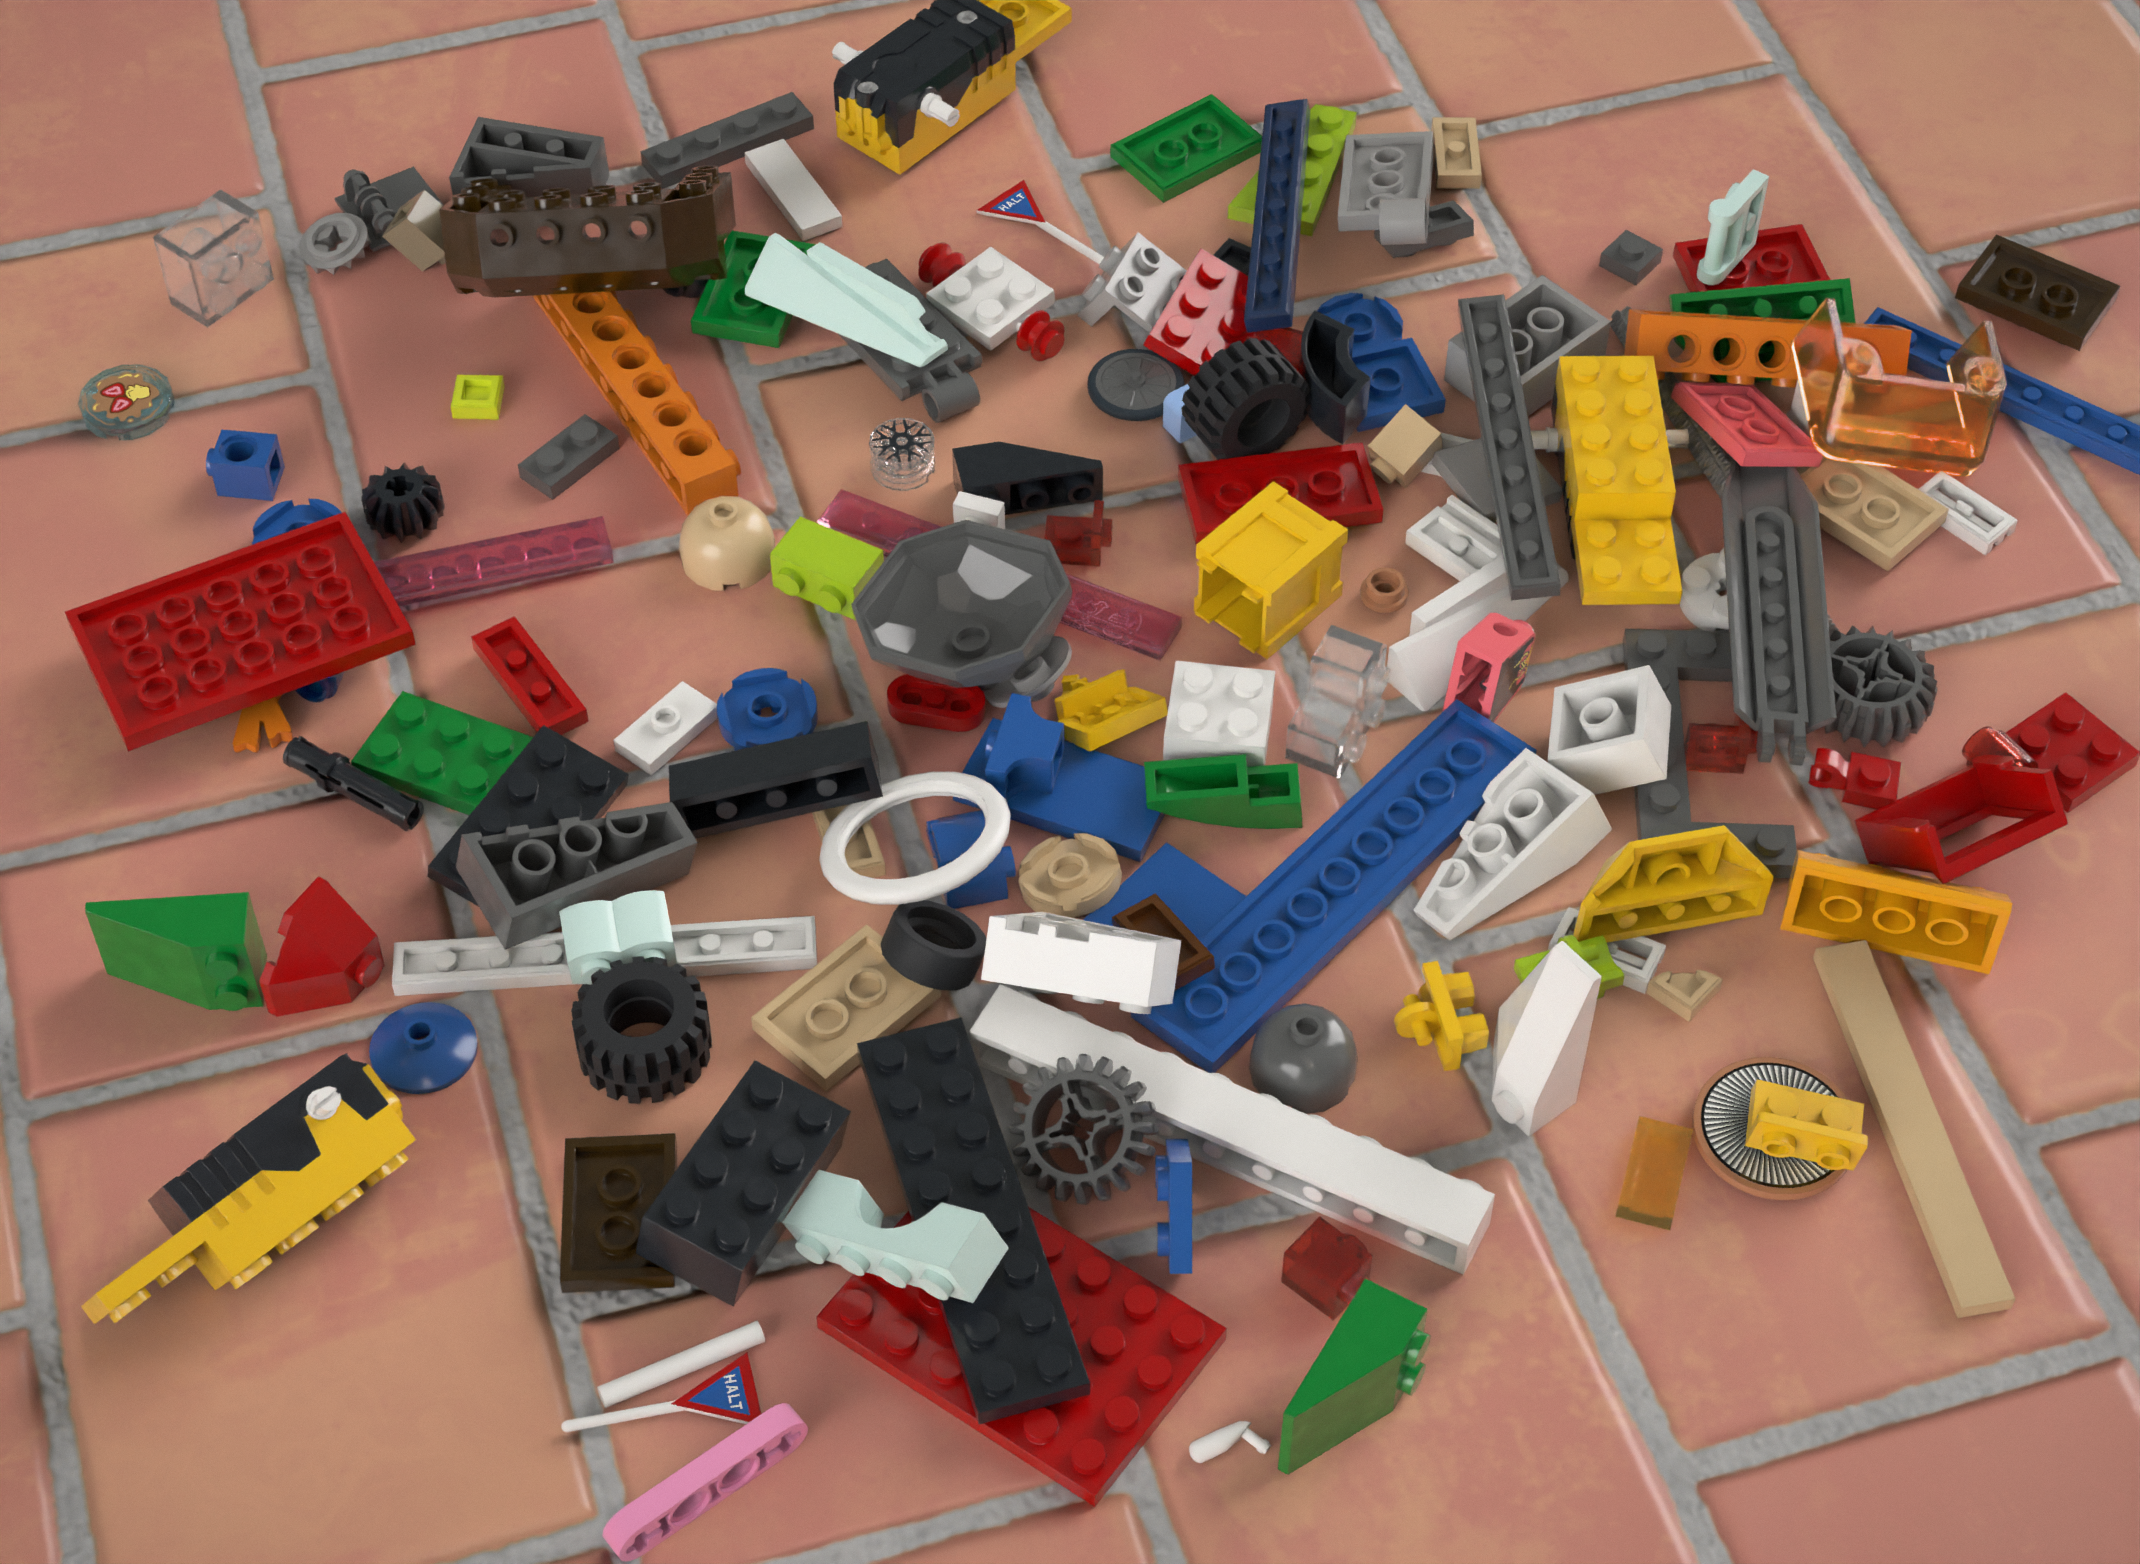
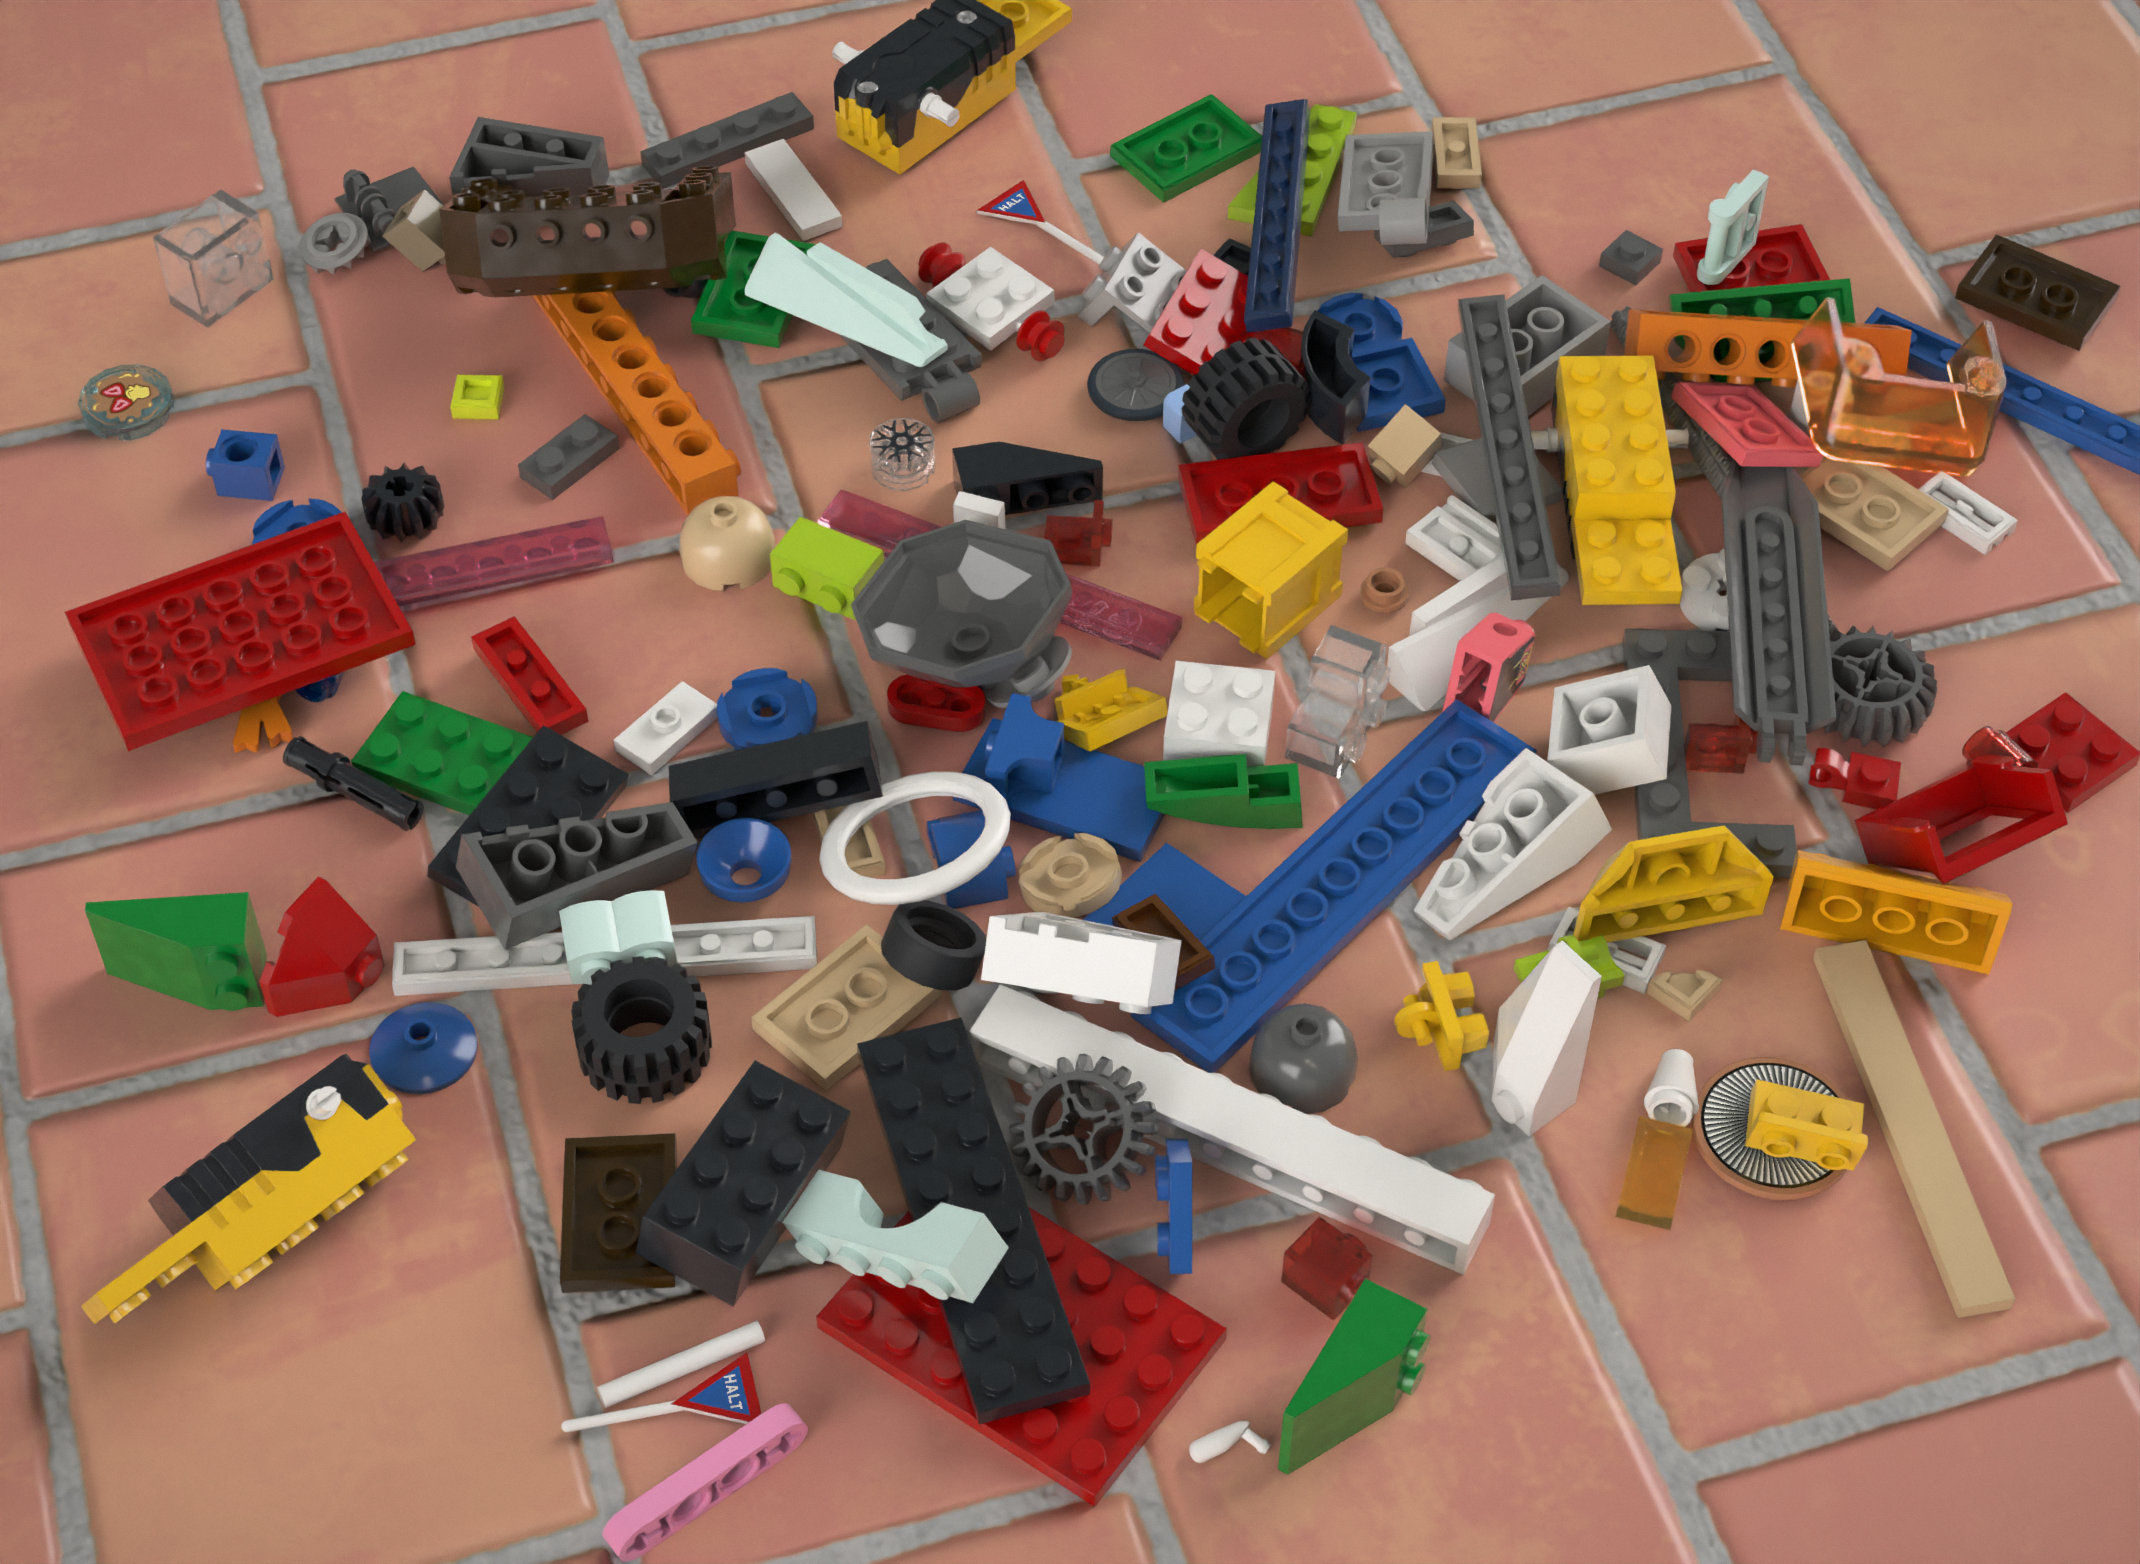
none -> blue piece [696,818,792,903]
none -> white cone [1644,1049,1699,1130]

